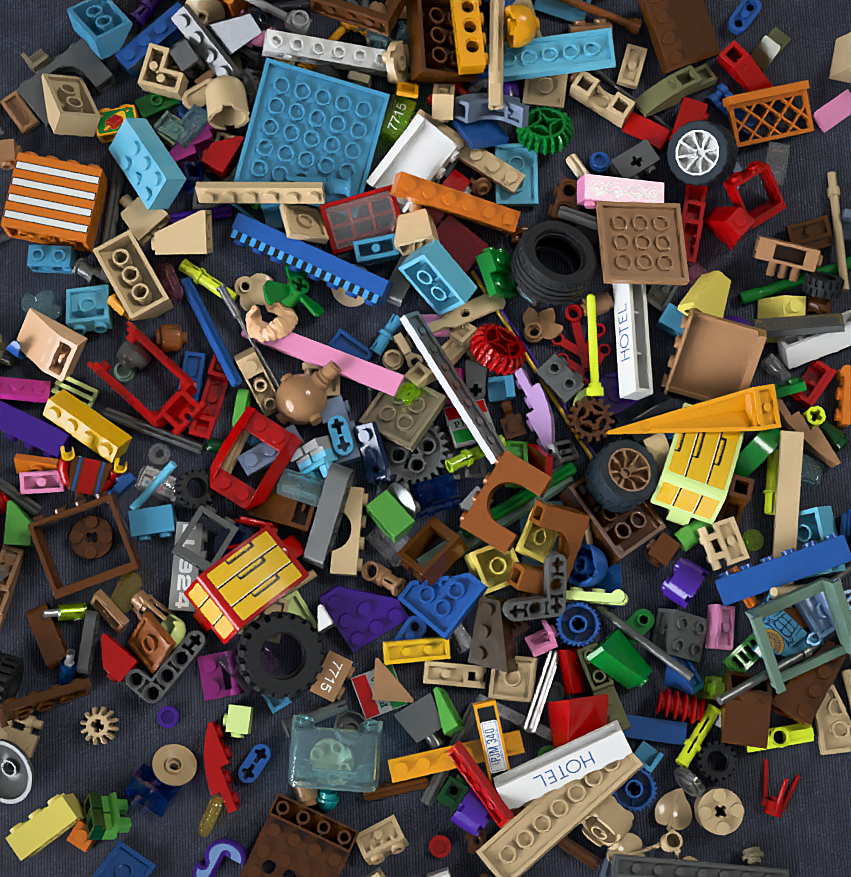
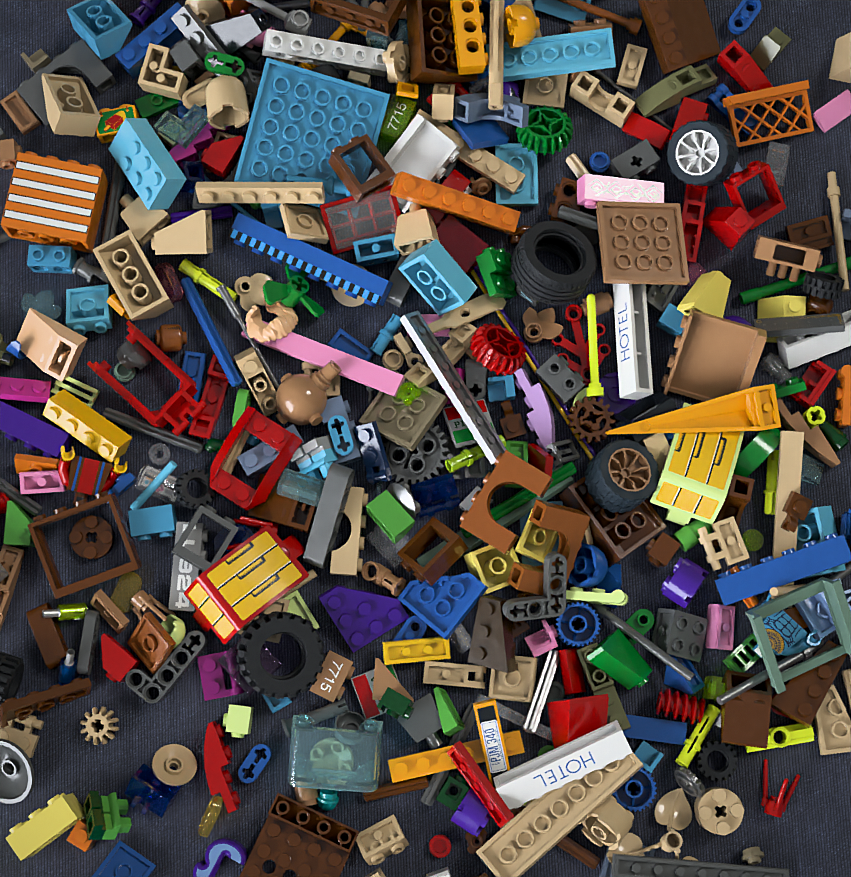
dark purple tile [157,706,180,728] -> none
white slope [318,604,335,634] -> none
none -> green beam [204,51,245,78]
none -> reddish brown window [328,134,396,203]
none -> dark green brick [377,687,414,720]
none -> reddish brown plate [781,491,813,533]

